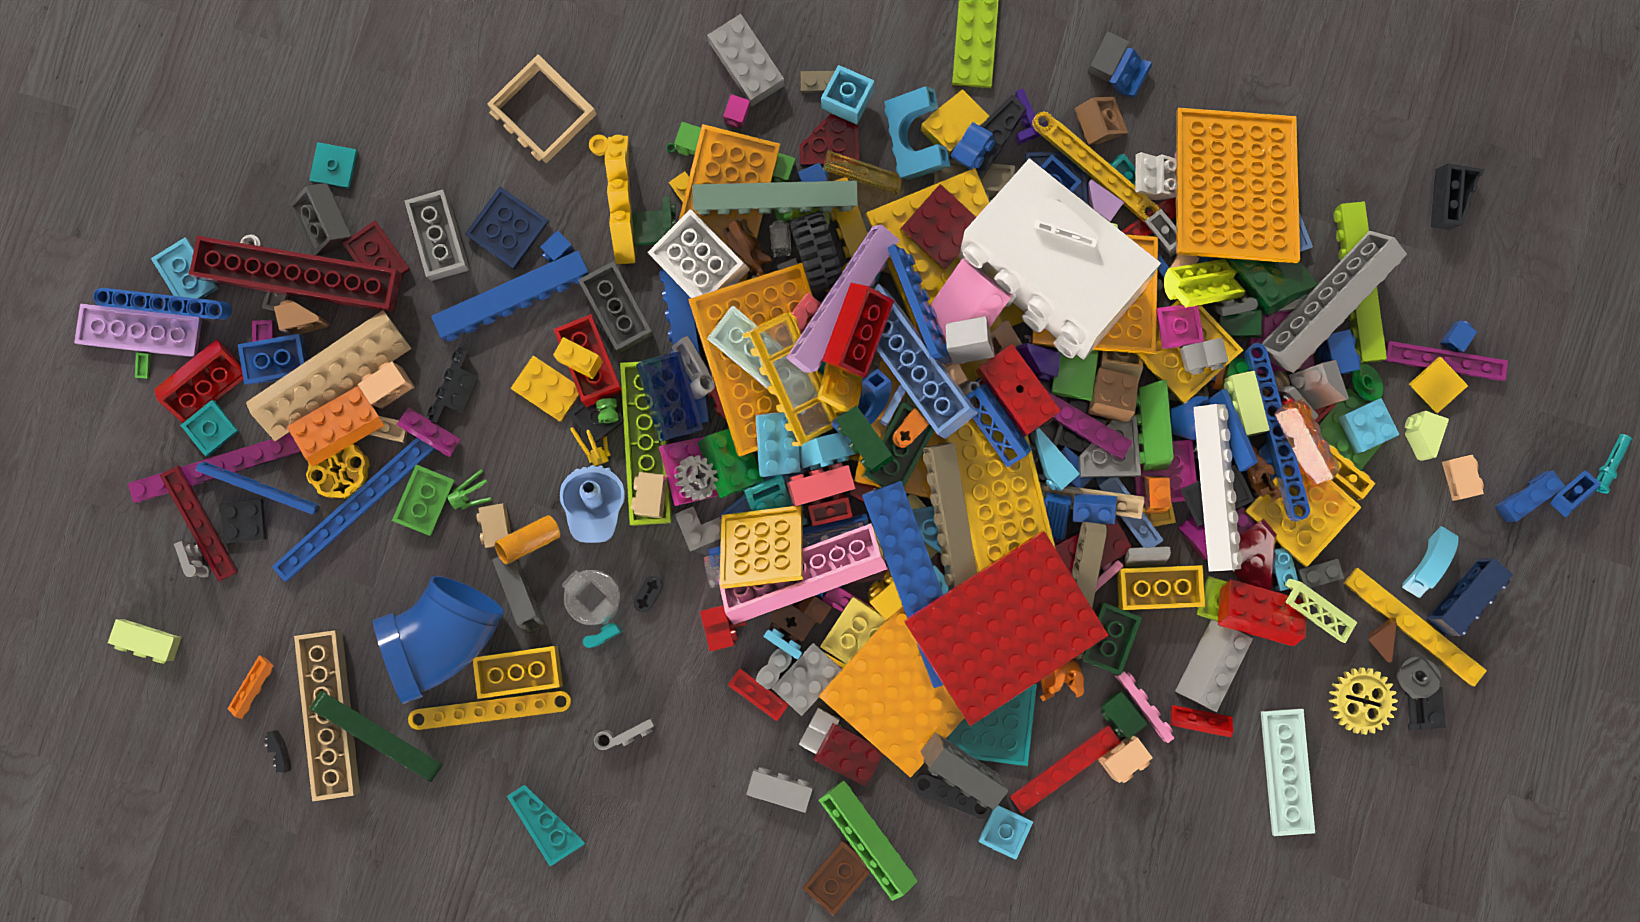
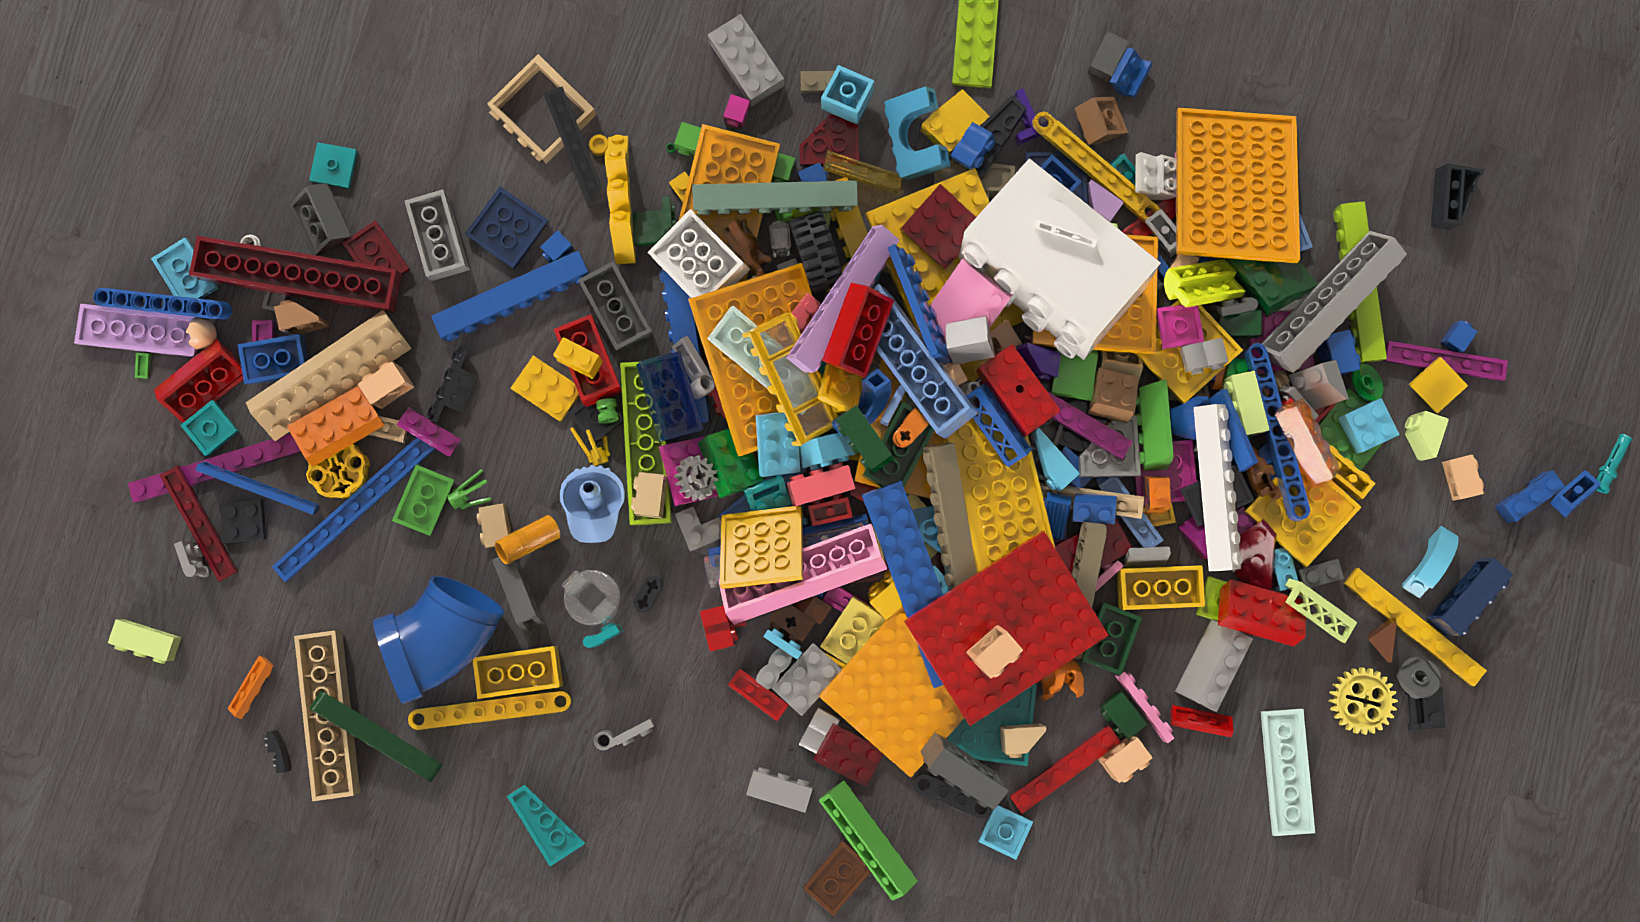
none -> light nougat hair [186,317,217,349]
none -> black plate [543,86,608,208]
none -> light nougat brick [966,625,1023,678]
none -> tan slope [1000,724,1046,758]

